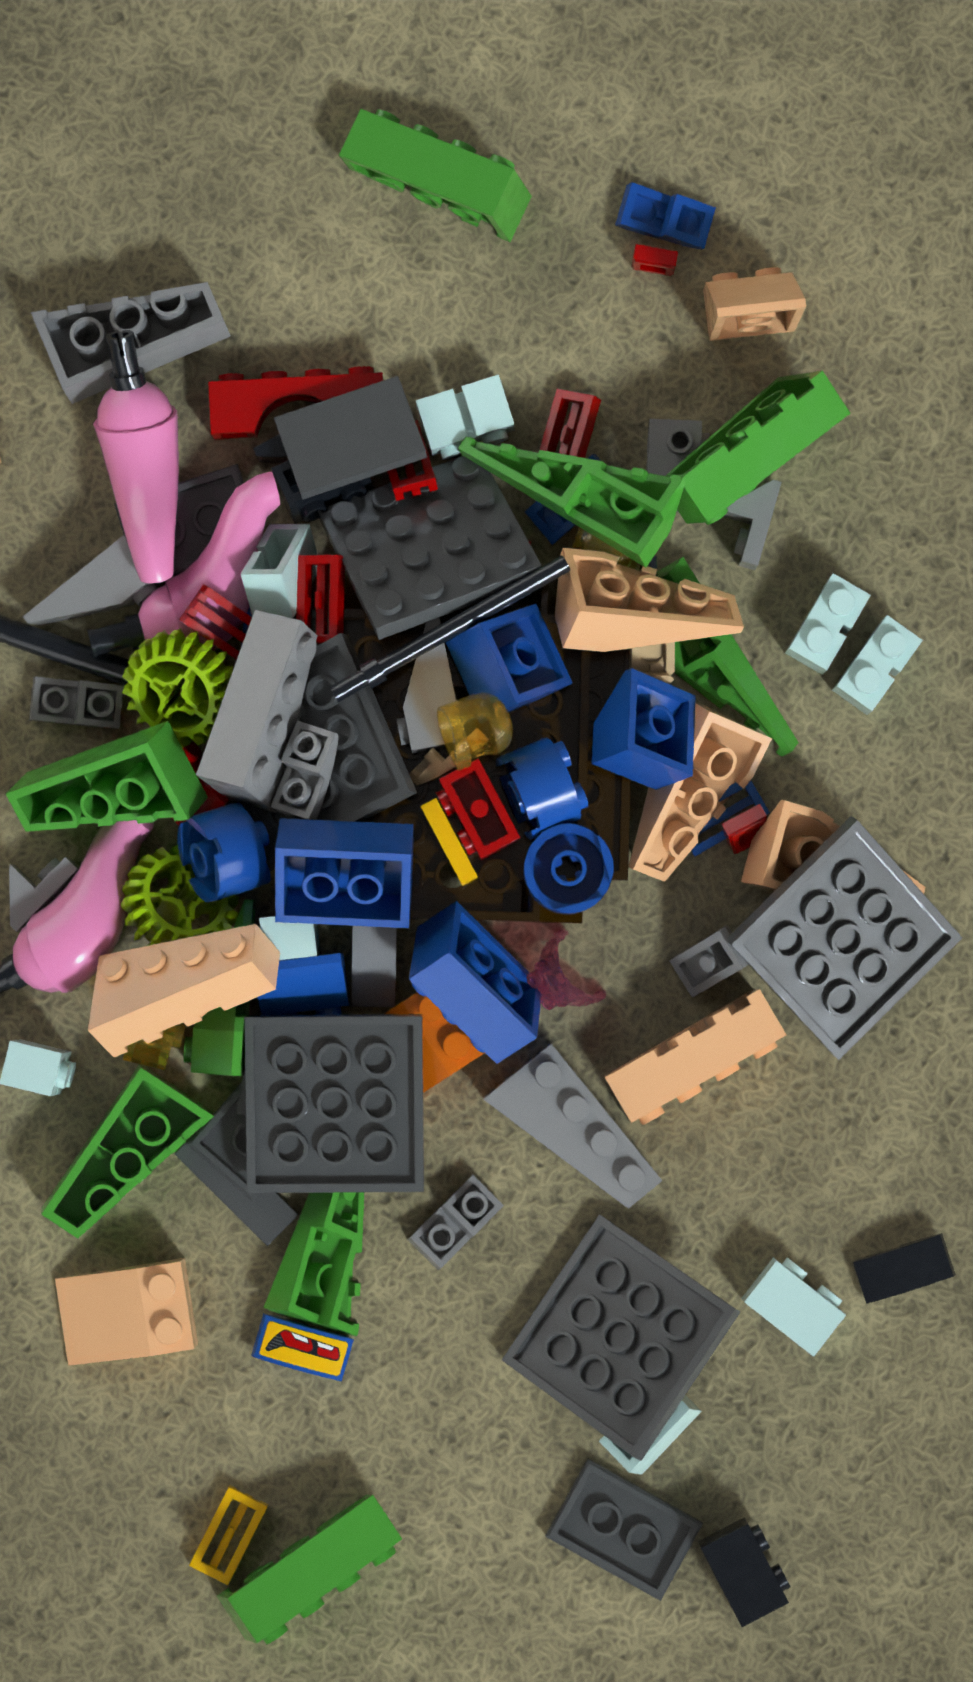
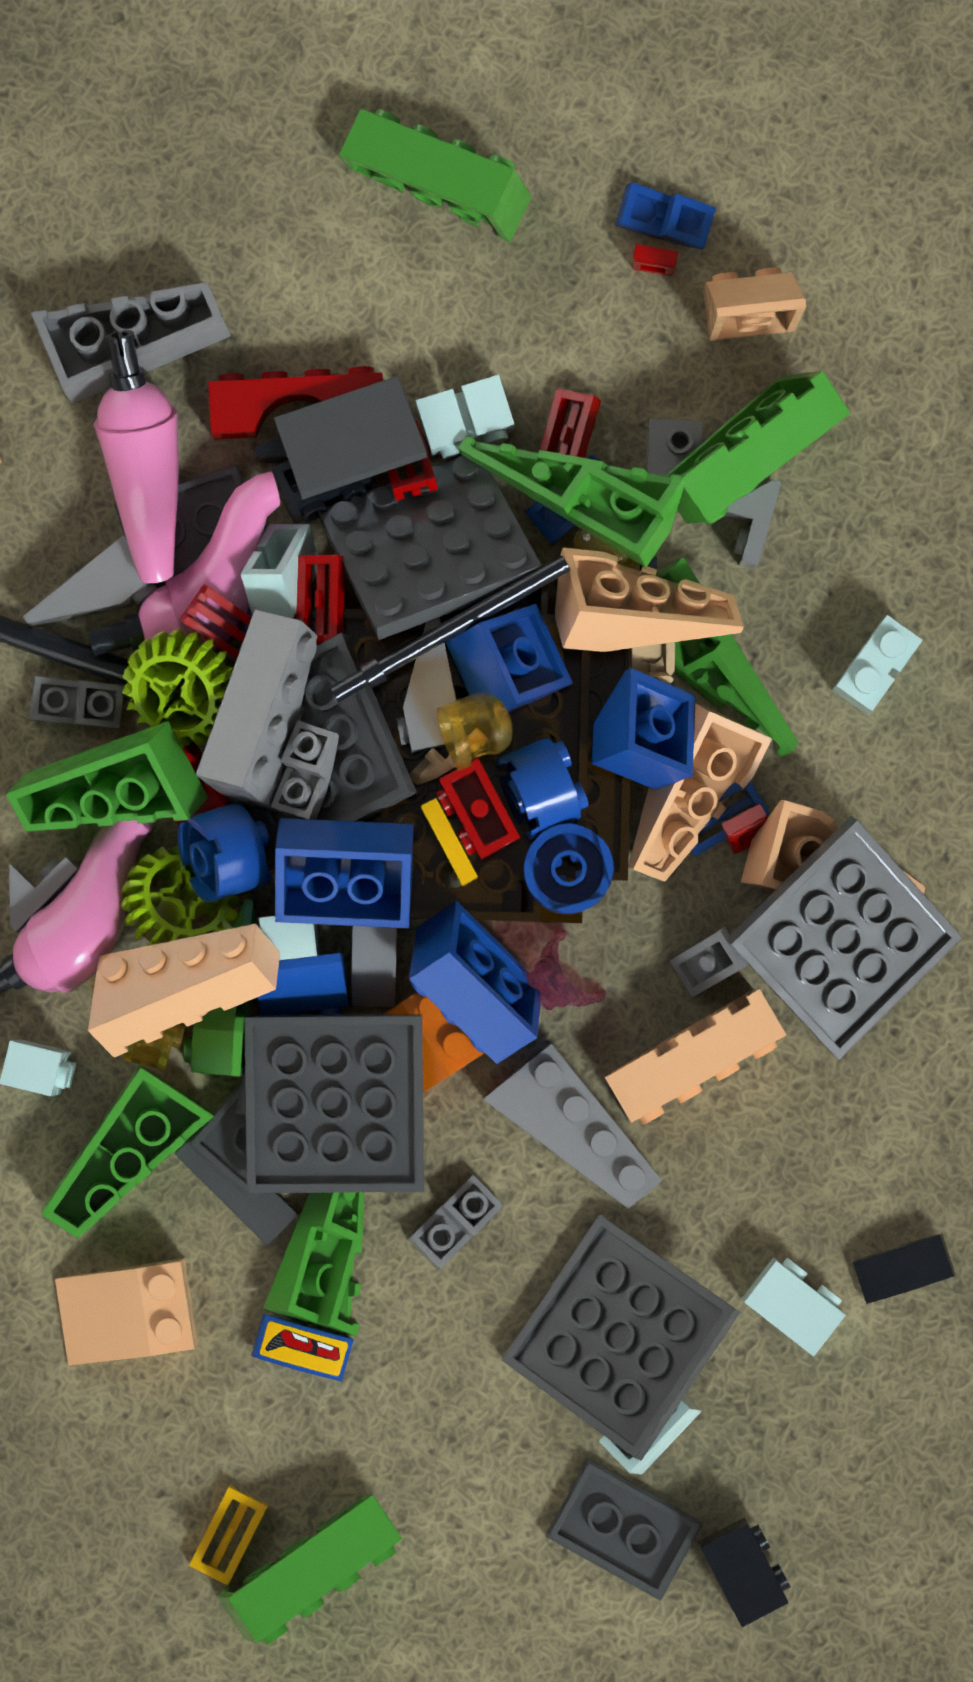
light aqua piece [785,573,871,675] -> none

